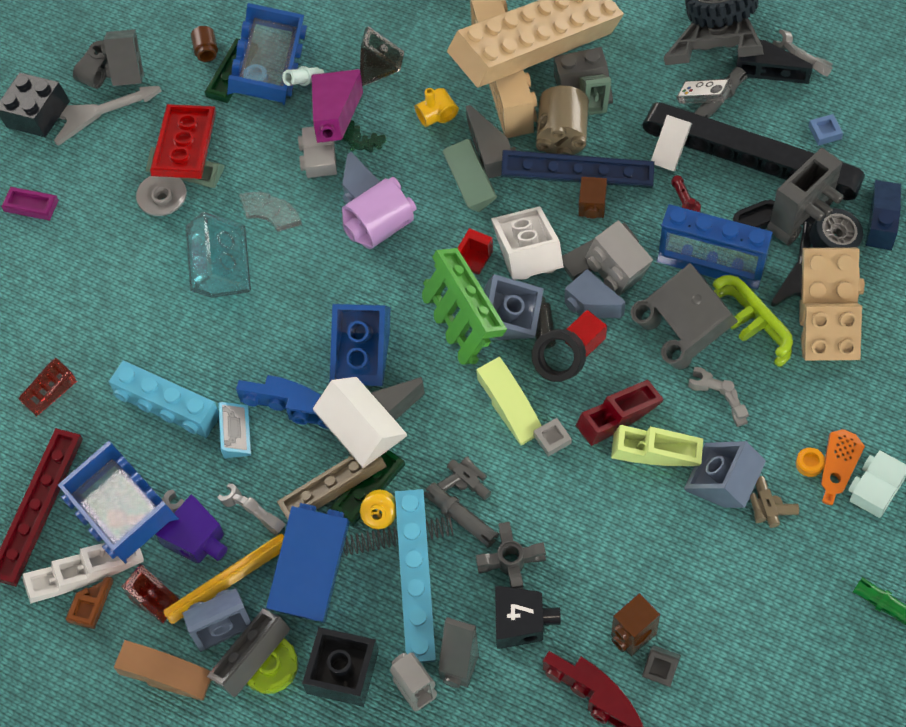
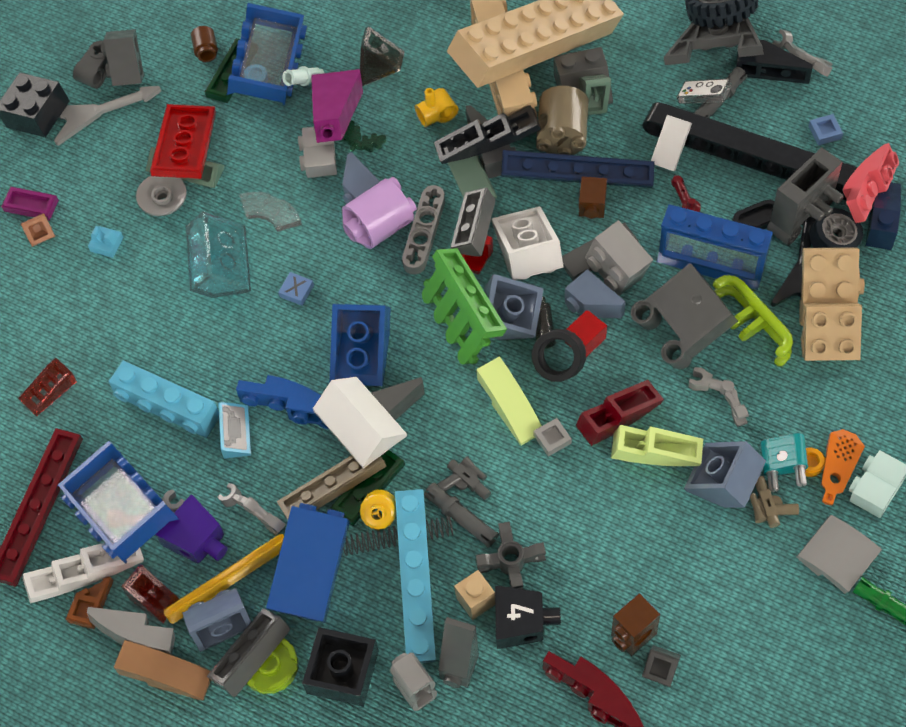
none -> nougat slope [21,213,55,247]
none -> light grey slope [87,607,175,655]
none -> medium azure tile [88,226,124,258]
none -> medium blue tile [278,272,314,306]
none -> light grey beam [402,185,445,274]
none -> black slope [434,105,541,164]
none -> dark grey slope [450,188,495,256]
none -> tan brick [454,570,495,620]
none -> teal piece [760,433,808,492]
none -> light grey slope [796,515,882,594]
none -> coral slope [843,143,899,223]

